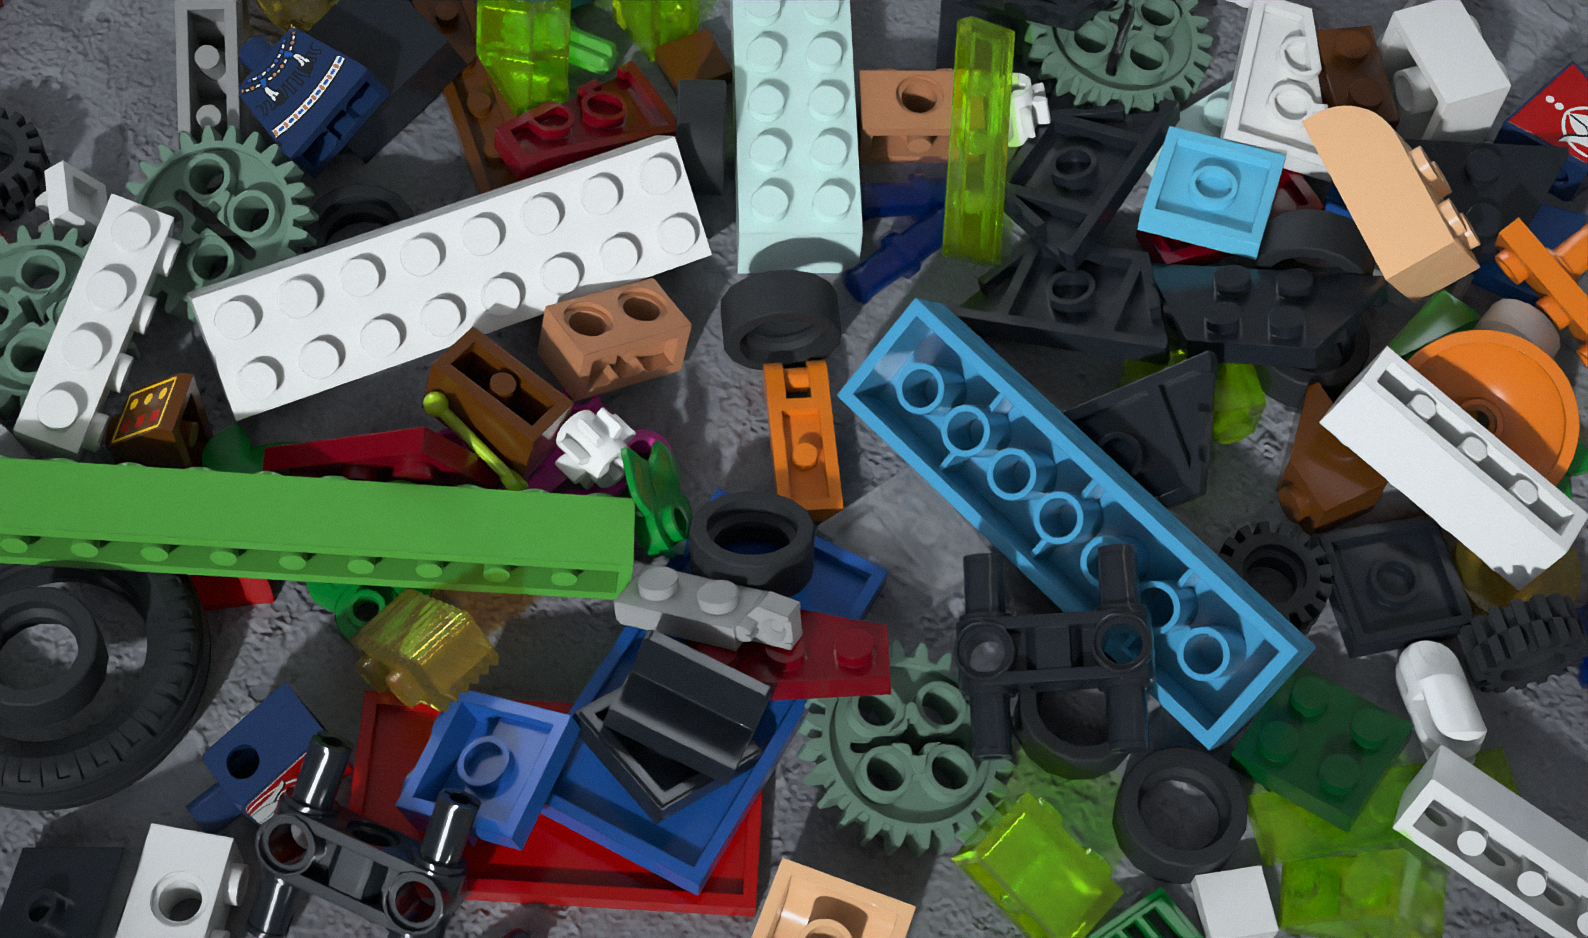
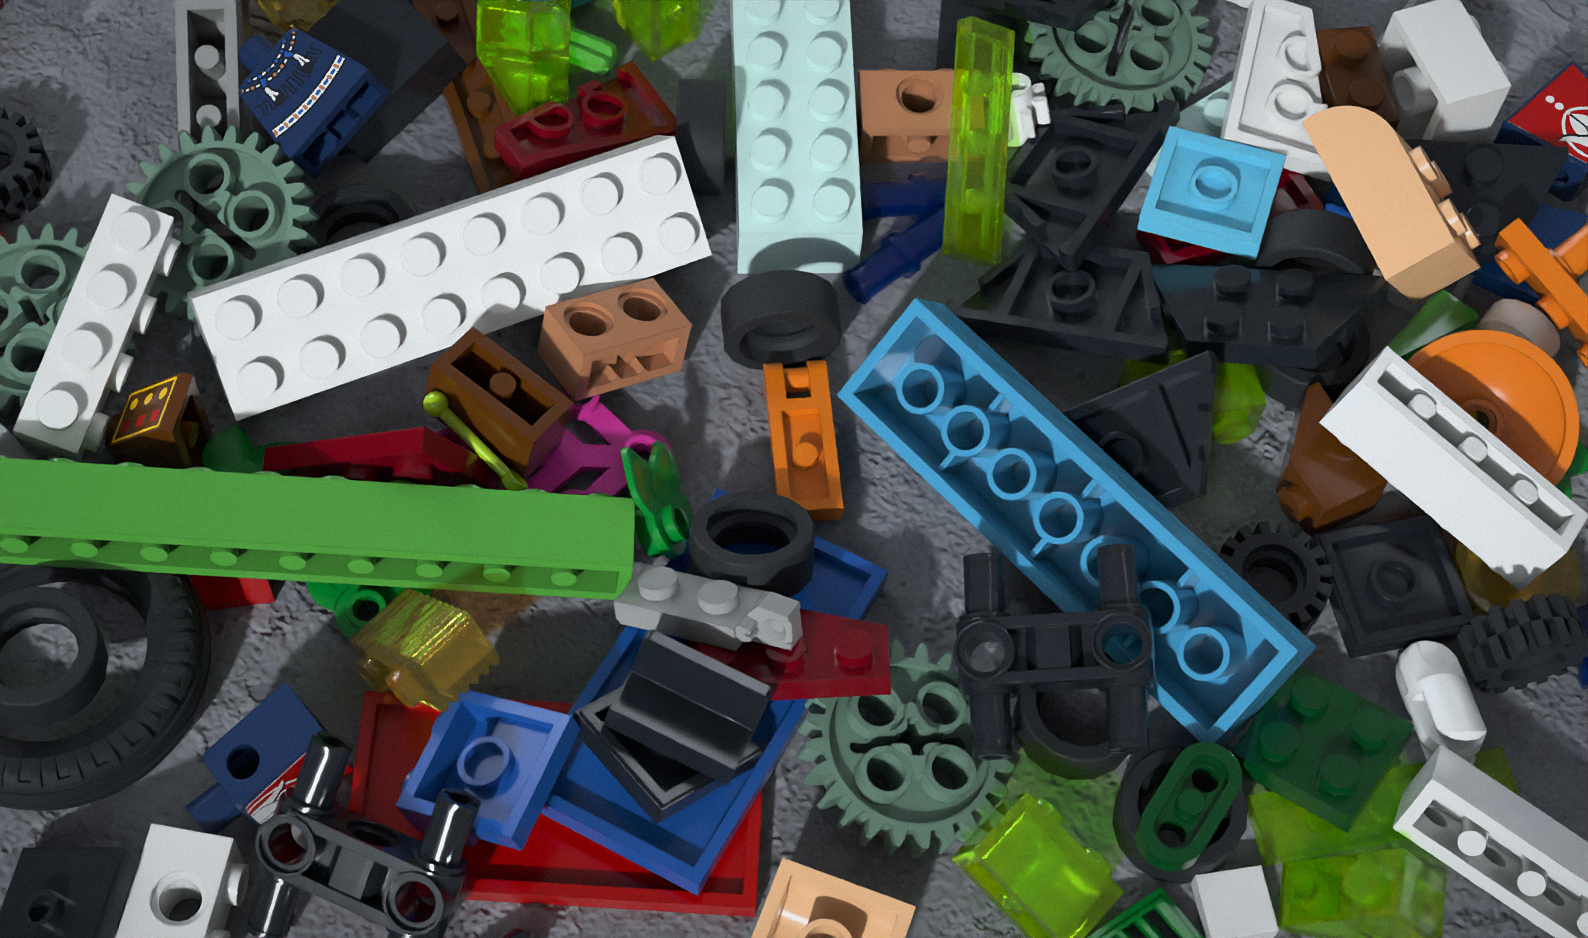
white tile [35,160,108,243] -> none
white gear [555,408,636,490] -> none
reddish brown tile [655,28,733,97] -> none
clear wing [816,466,991,601] -> none
none -> dark green plate [1135,742,1243,872]

